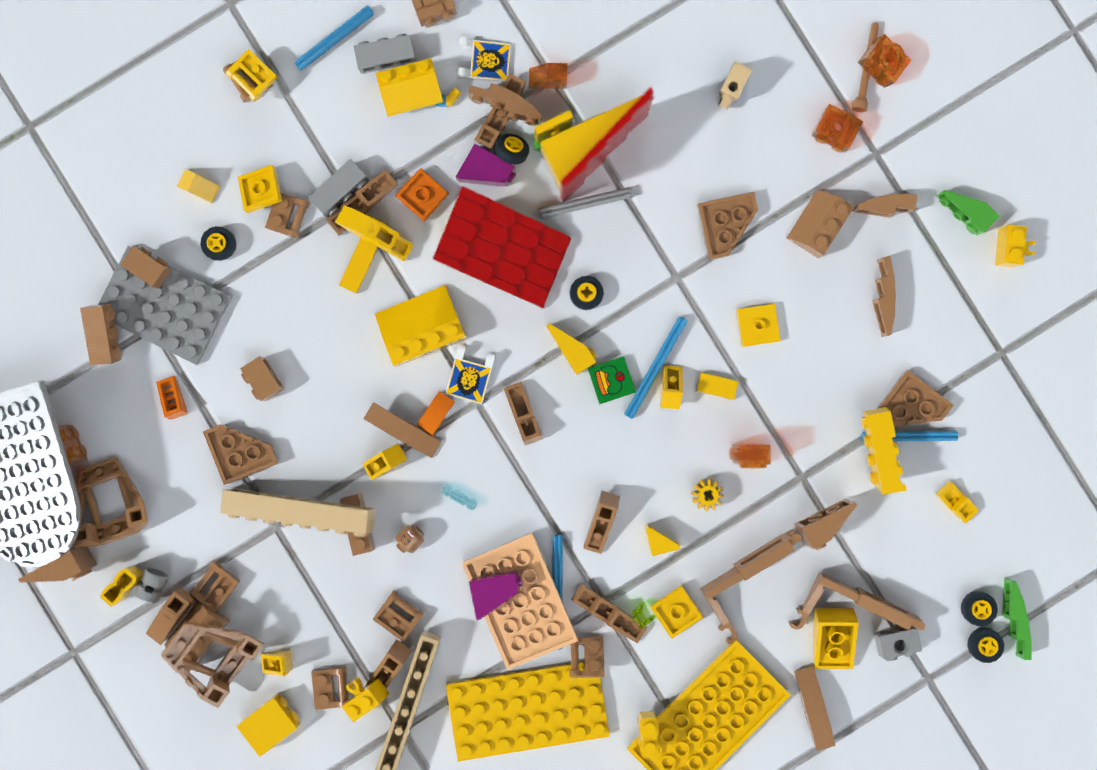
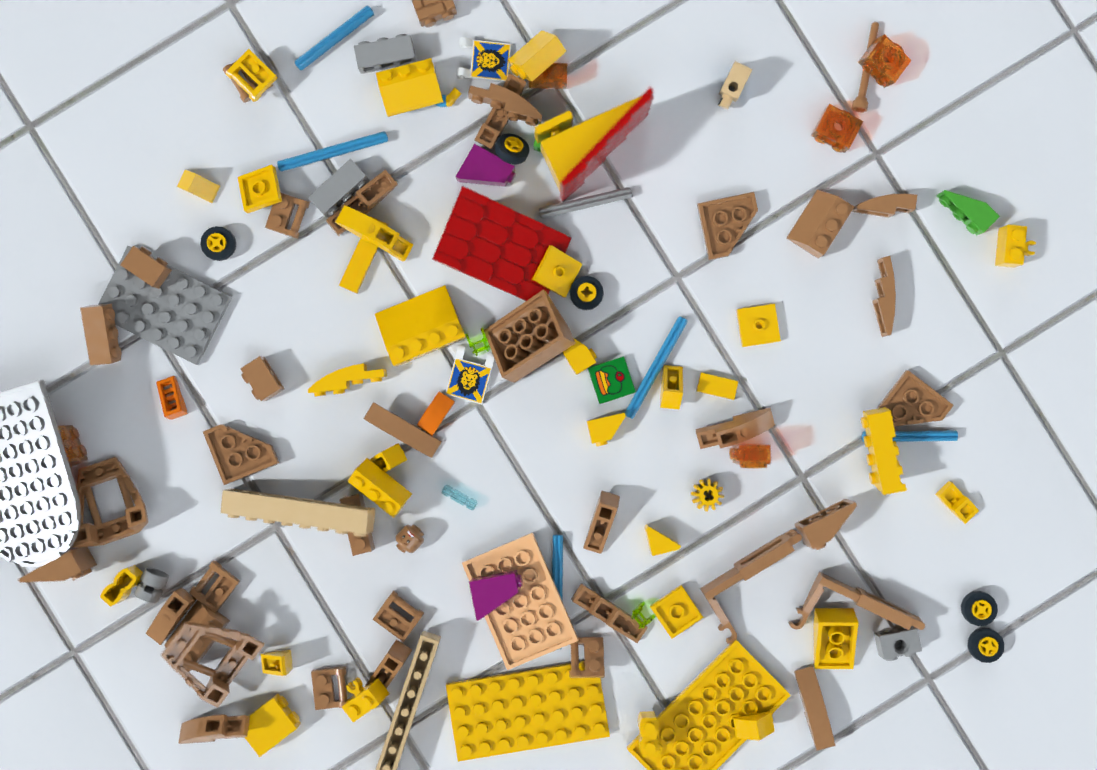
orange plate [395,168,449,222] -> none
medium nougat slope [504,382,543,446] -> none
bright green slope [1002,578,1032,660] -> none
none -> medium nougat slope [178,714,250,744]
none -> dark azure axle [277,131,388,171]
none -> yellow slope [308,363,387,397]
none -> yellow slope [348,458,412,518]
none -> clear neon green piece [465,328,490,356]
none -> medium nougat slope [484,290,575,383]
none -> yellow brick [508,30,567,82]
none -> yellow plate [532,245,582,298]
none -> yellow slope [587,413,626,446]
none -> medium nougat slope [696,408,775,449]
none -> yellow slope [733,711,775,741]

